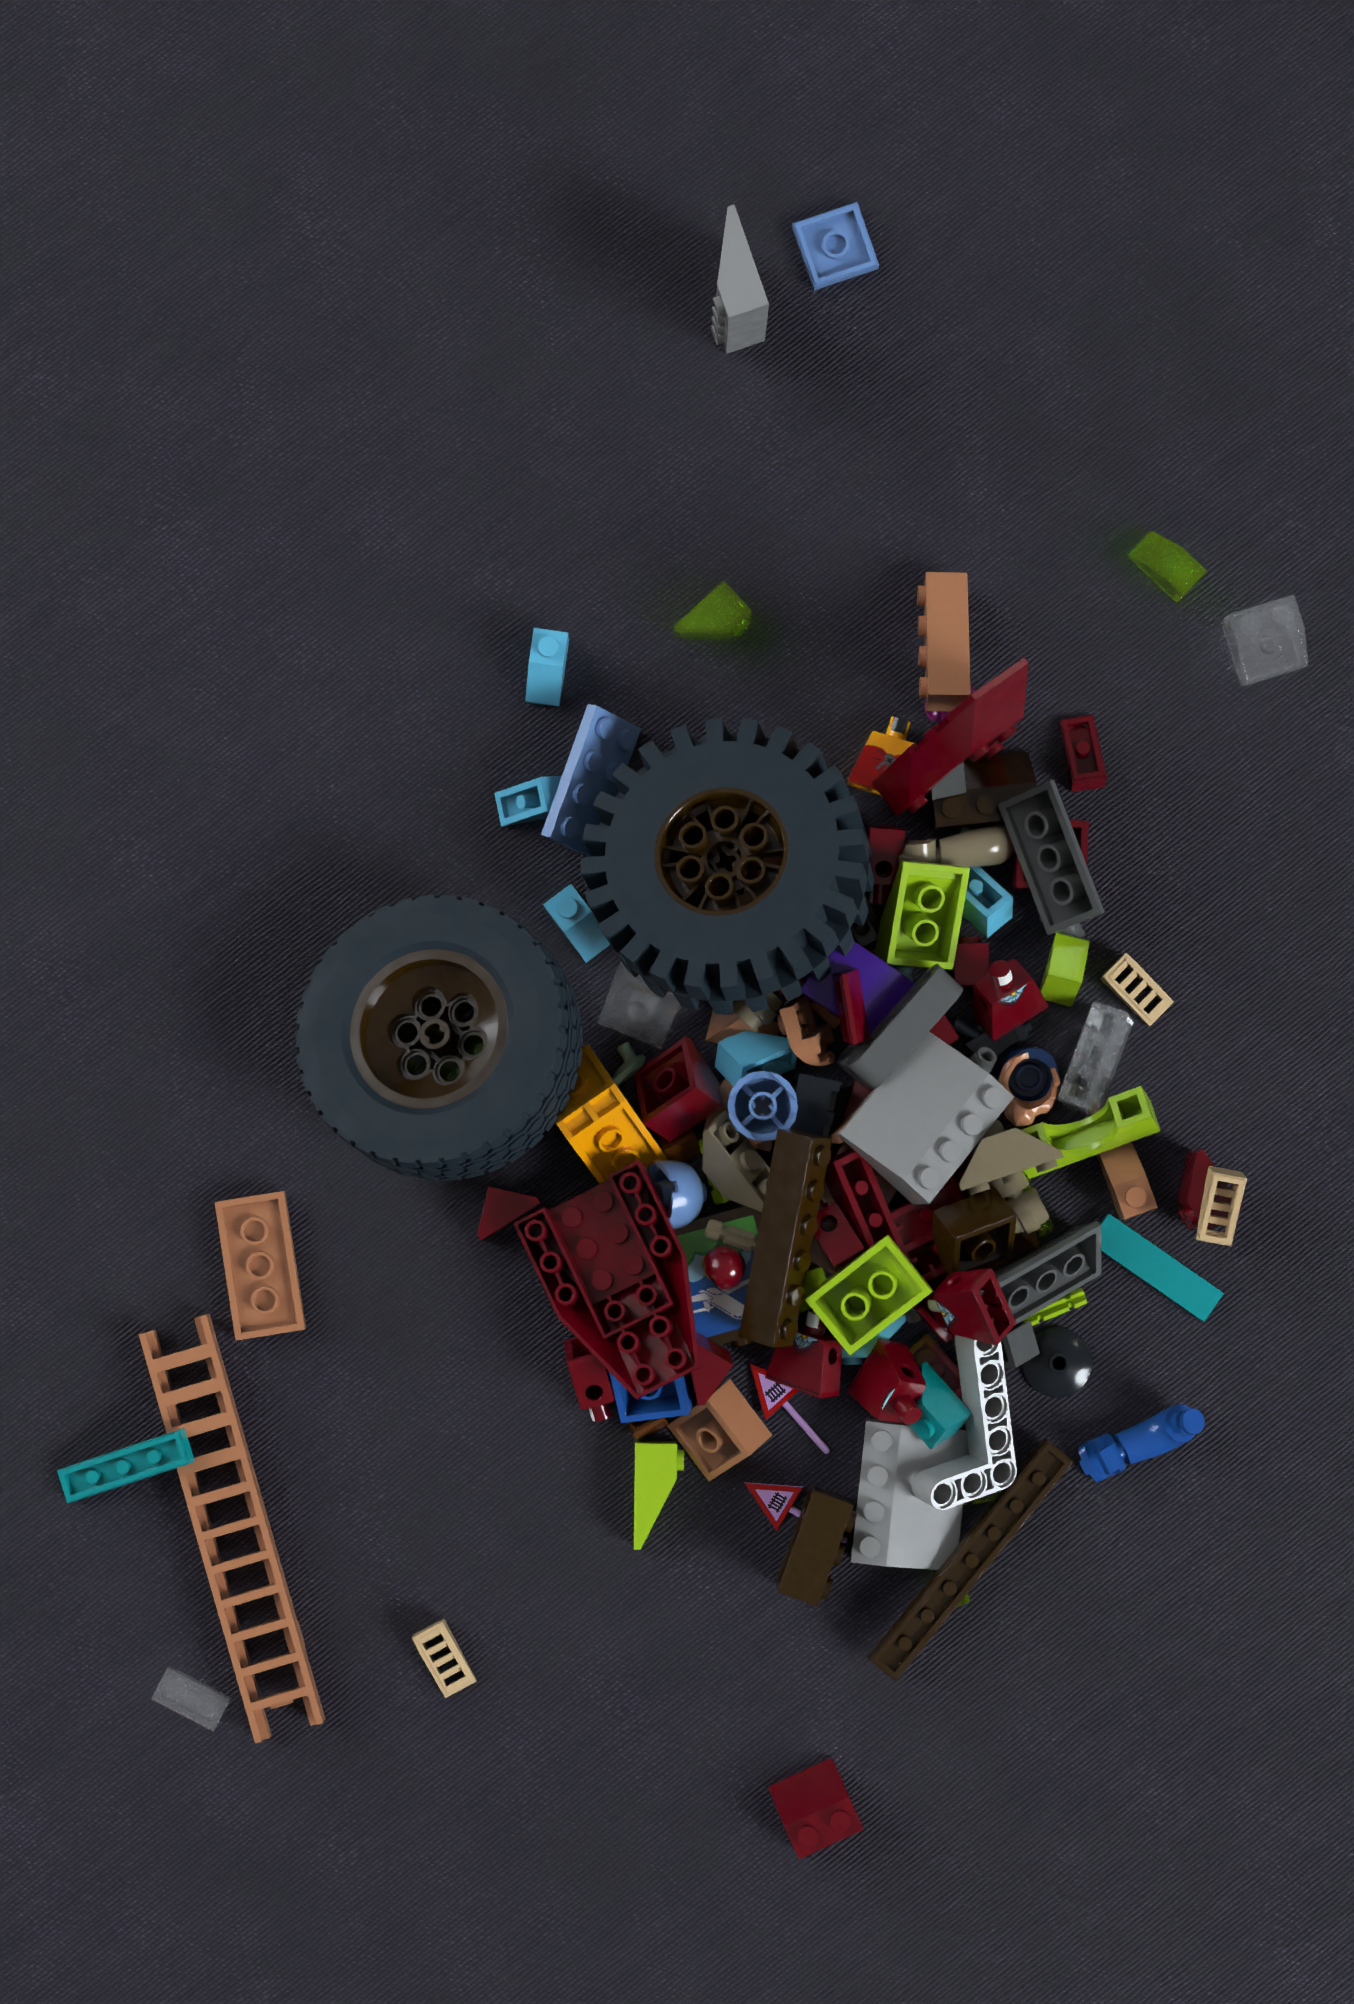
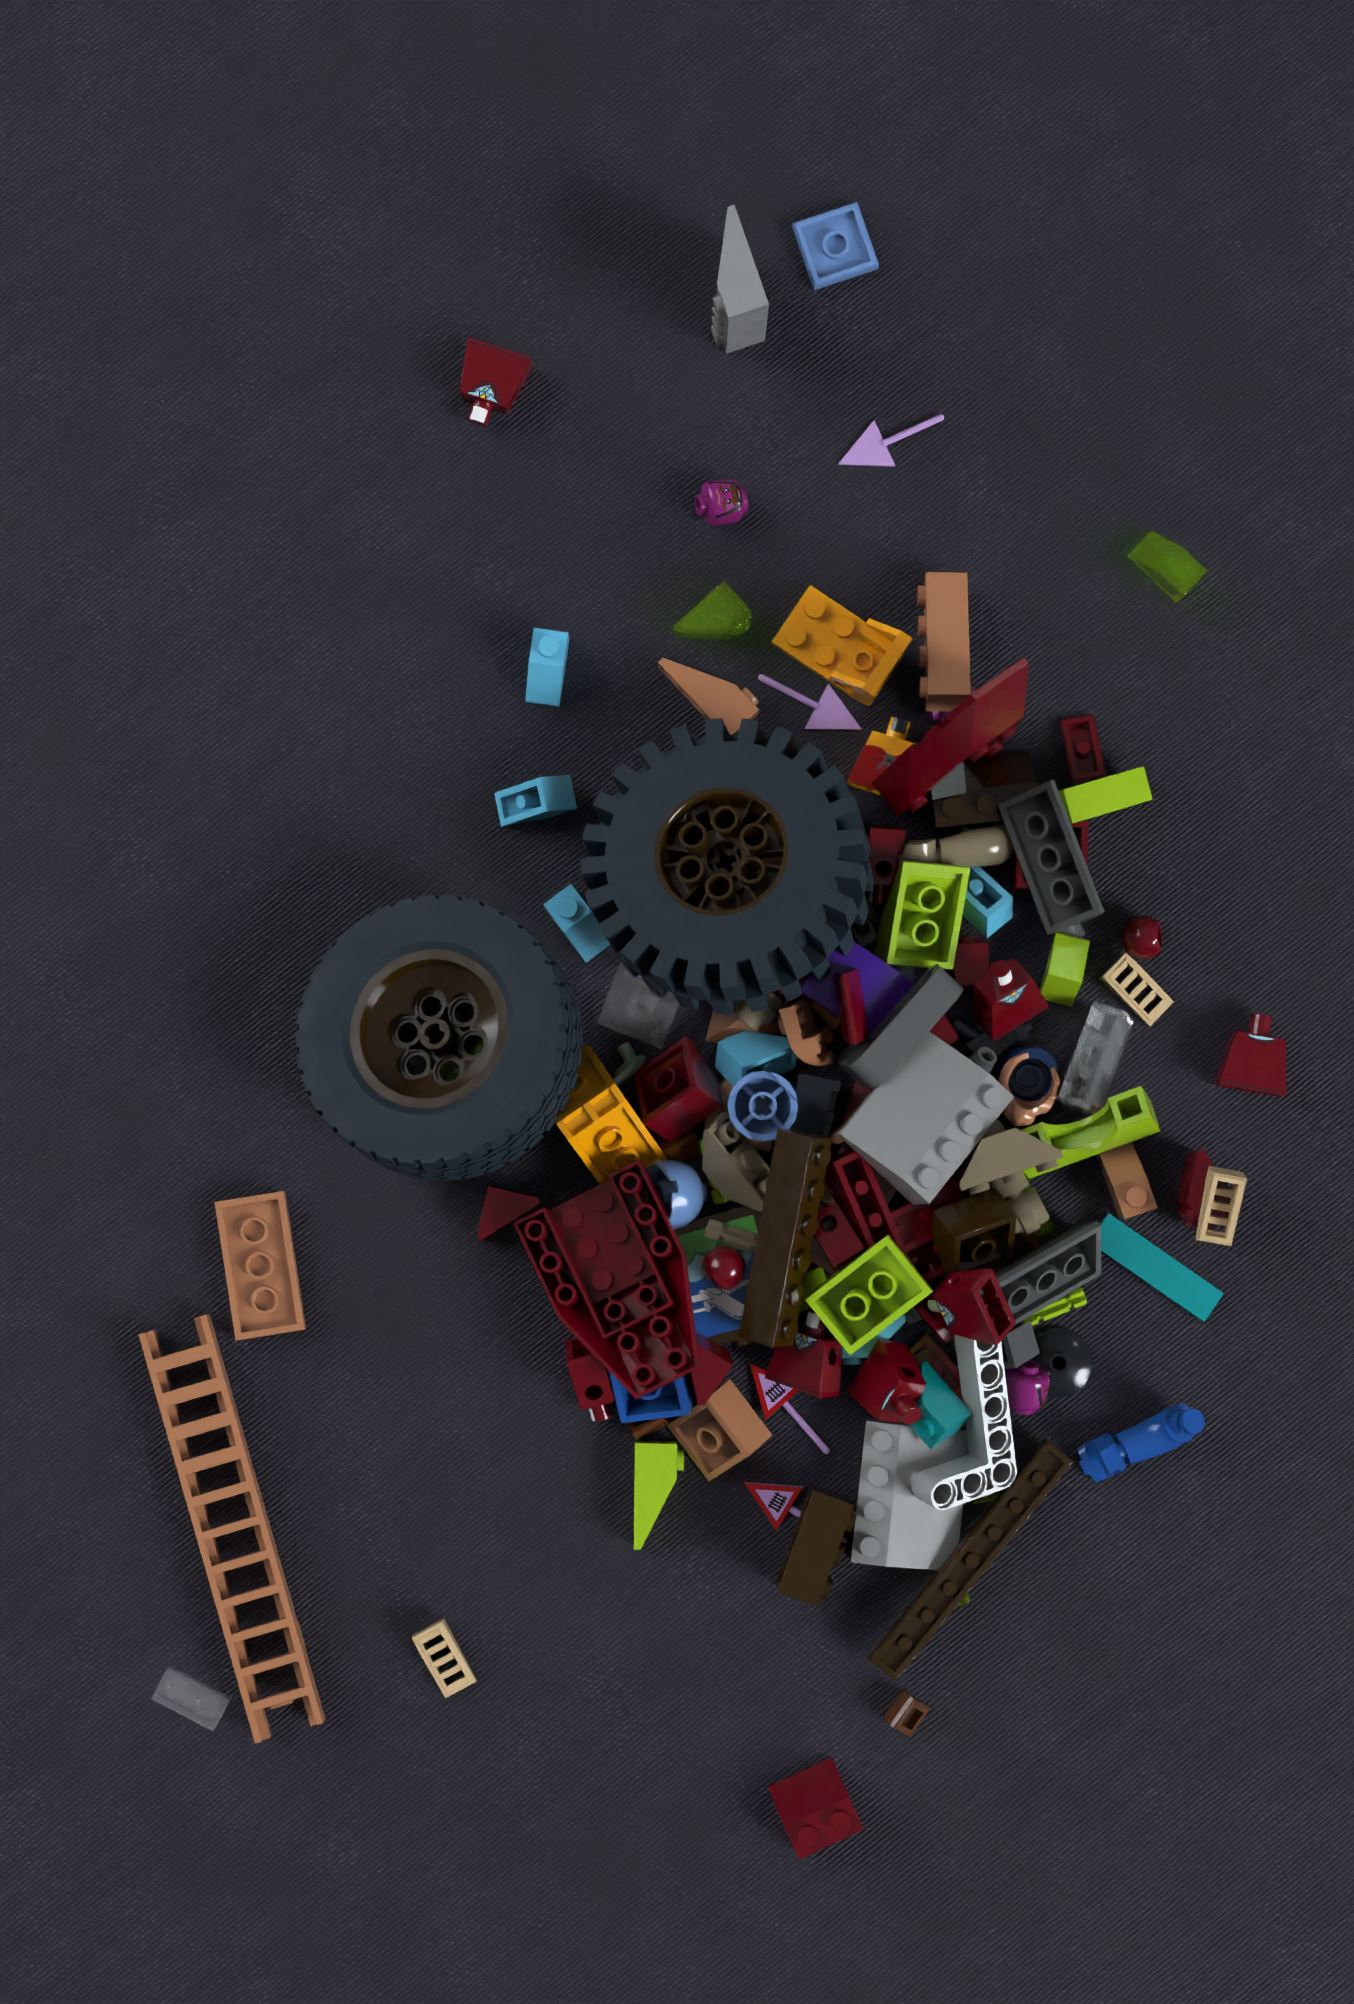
teal tile [57,1428,195,1504] -> none
medium blue plate [541,704,641,857] -> none
clear slope [1221,595,1308,687] -> none
none -> dark red torso [460,338,532,427]
none -> nougat slope [658,658,759,735]
none -> magenta head [695,478,748,526]
none -> lavender piece [758,674,862,730]
none -> light orange bracket [771,585,913,706]
none -> lavender piece [838,414,944,467]
none -> reddish brown slope [884,1689,930,1737]
none -> magenta head [1005,1360,1050,1415]
none -> lime slope [1058,766,1153,824]
none -> dark red piece [1122,915,1162,959]
none -> dark red torso [1214,1013,1286,1097]

